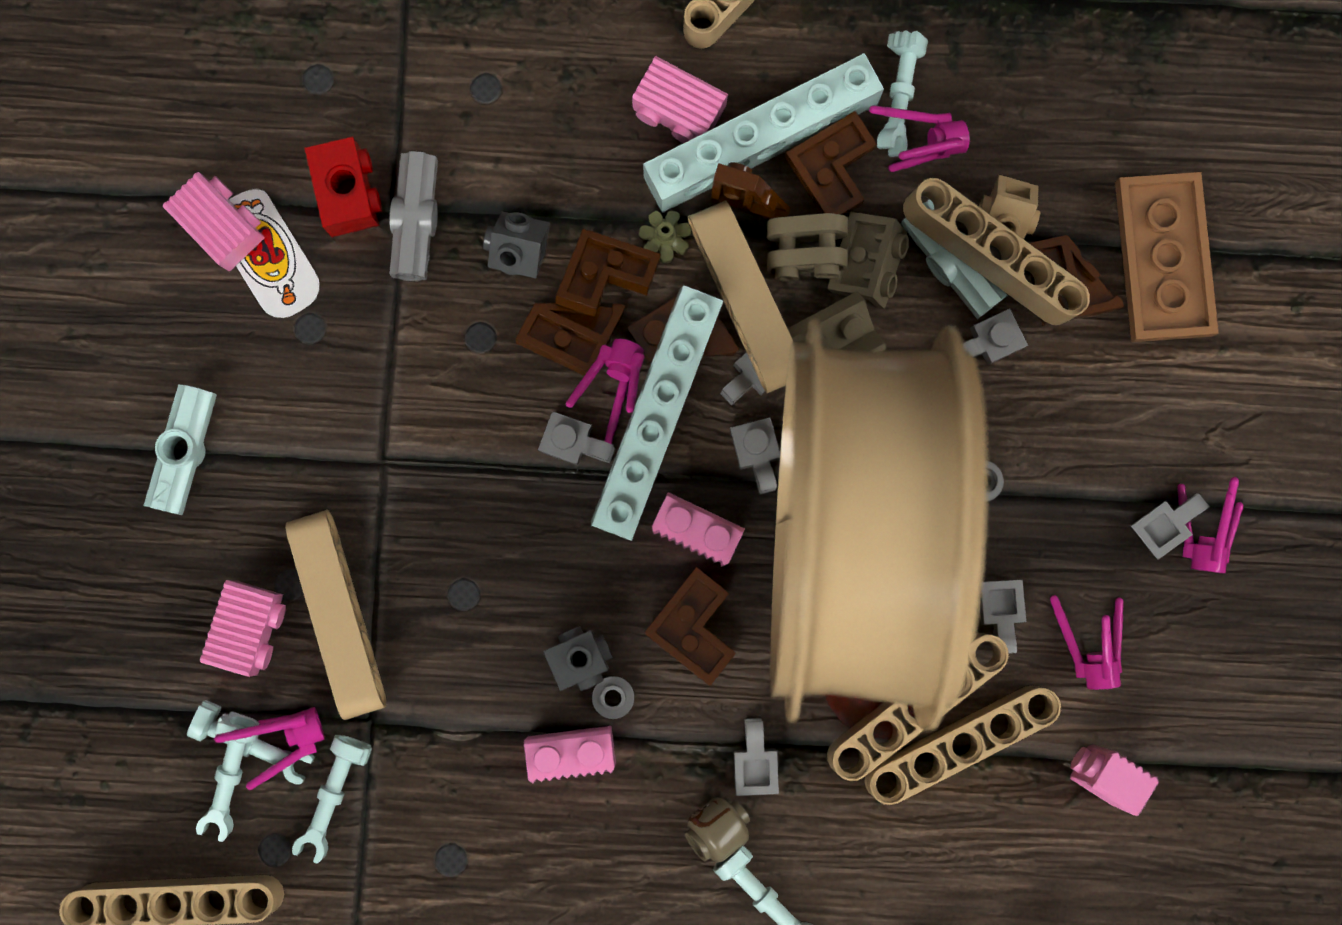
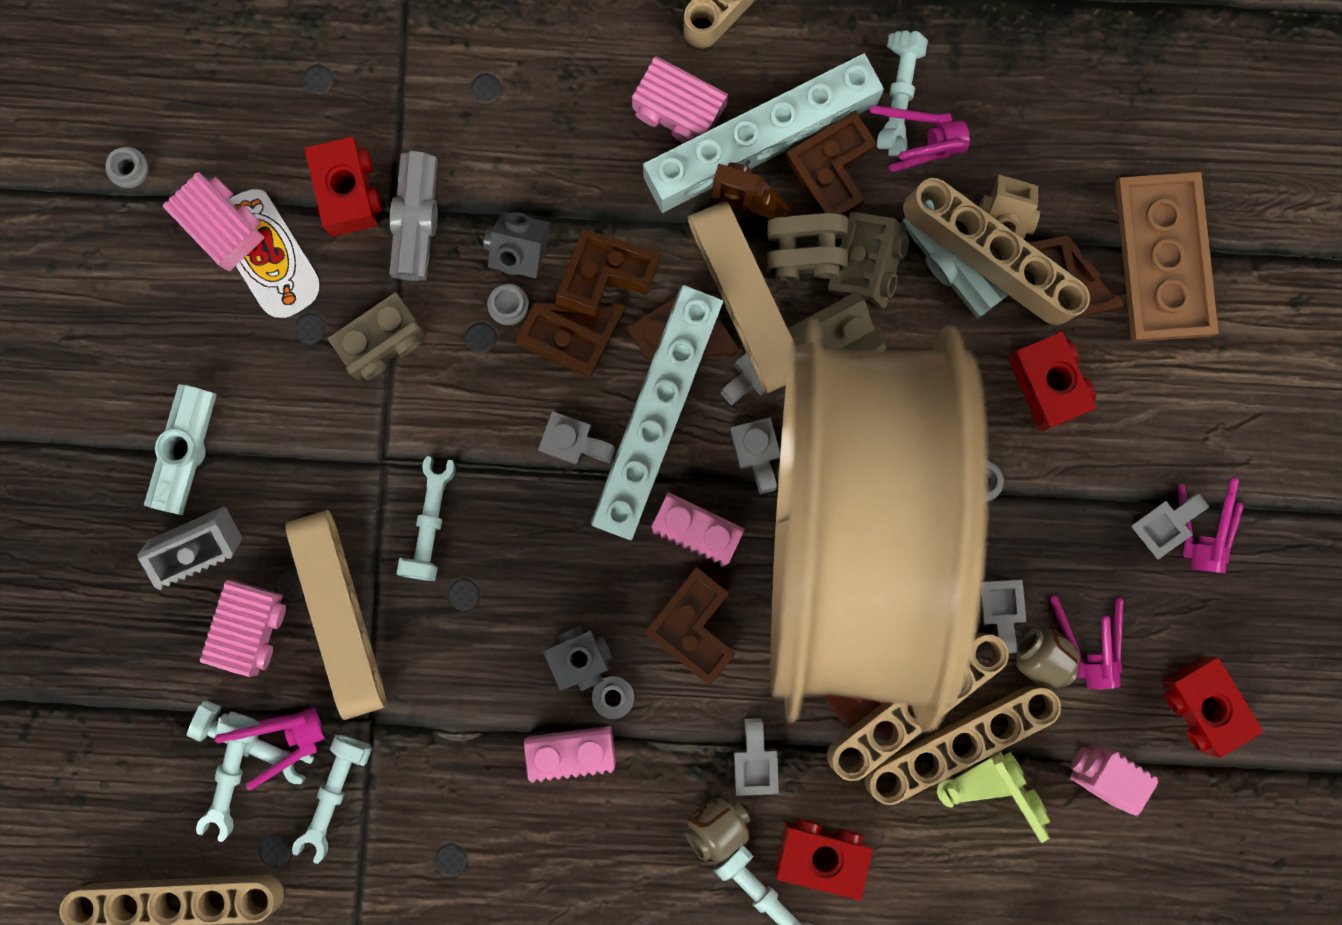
dark pink plant [566,339,645,444] -> none
olive plant [639,211,691,263] -> none
light grey plate [963,309,1028,365] -> none
none -> light grey plate [106,147,149,188]
none -> light grey brick [137,507,243,590]
none -> dark tan bracket [327,292,426,381]
none -> light aqua piece [397,456,456,581]
none -> light grey plate [487,284,529,325]
none -> red brick [774,818,873,901]
none -> yellowish green plate [937,751,1051,843]
none -> red brick [1007,332,1097,433]
none -> dark tan head [1016,627,1080,690]
none -> red brick [1161,656,1264,758]

